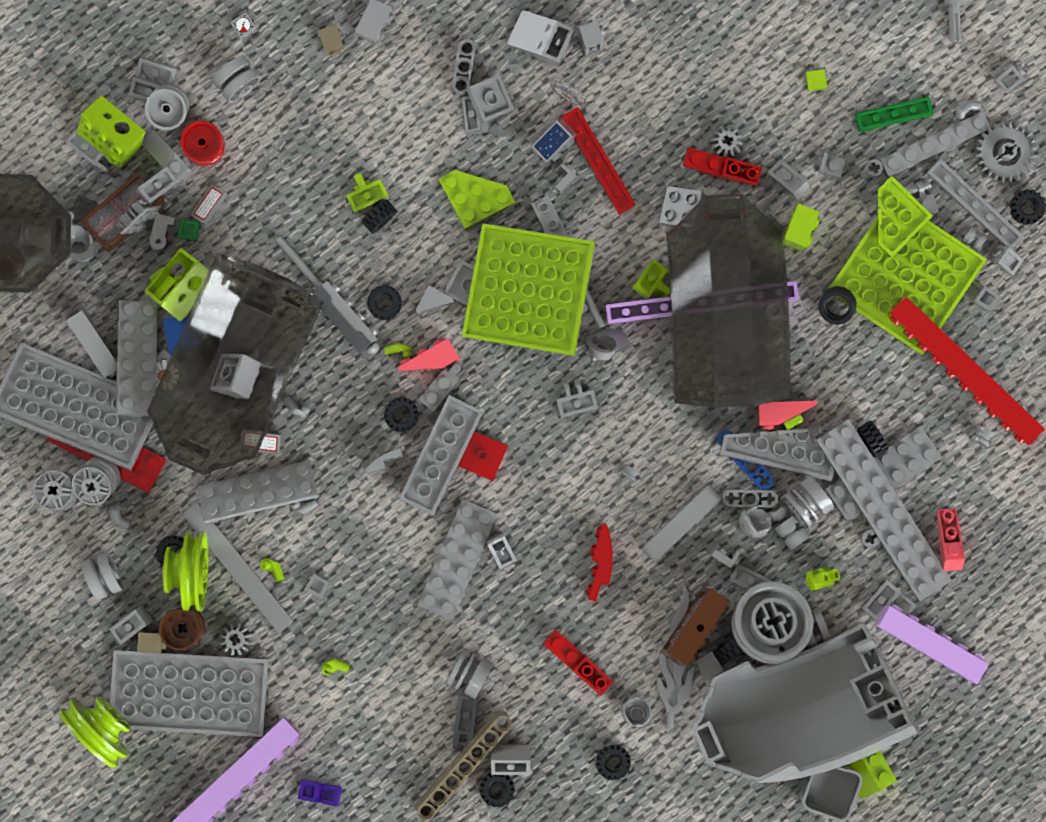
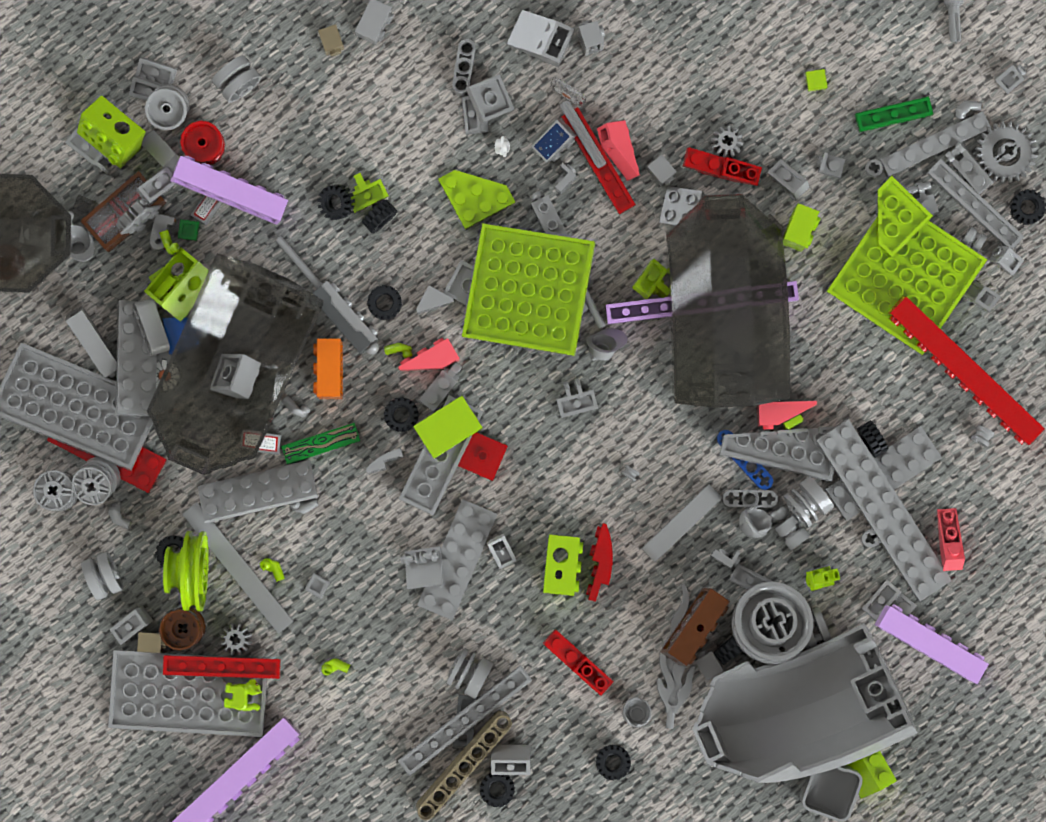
lime wheel [59,697,131,768] -> none
tile [230,12,257,39] -> none
dark purple slope [298,779,342,806] -> none
black tyre [818,286,857,325] -> none
none -> light grey beam [132,298,170,356]
none -> lime arm [159,230,180,255]
none -> red plate [163,655,281,679]
none -> lavender brick [170,156,288,225]
none -> lime animal [224,679,262,711]
none -> green tile [281,423,360,465]
none -> orange brick [313,339,343,399]
none -> black tyre [317,184,355,220]
none -> light grey tile [398,665,532,776]
none -> light grey hinge [401,546,443,590]
none -> lime tile [413,396,483,459]
none -> white plate [495,136,510,157]
none -> lime piece [543,535,583,596]
none -> light grey axle [560,100,606,168]
none -> coral slope [597,120,640,181]
none -> light grey brick [647,155,676,186]
none -> light grey plate [945,141,994,194]

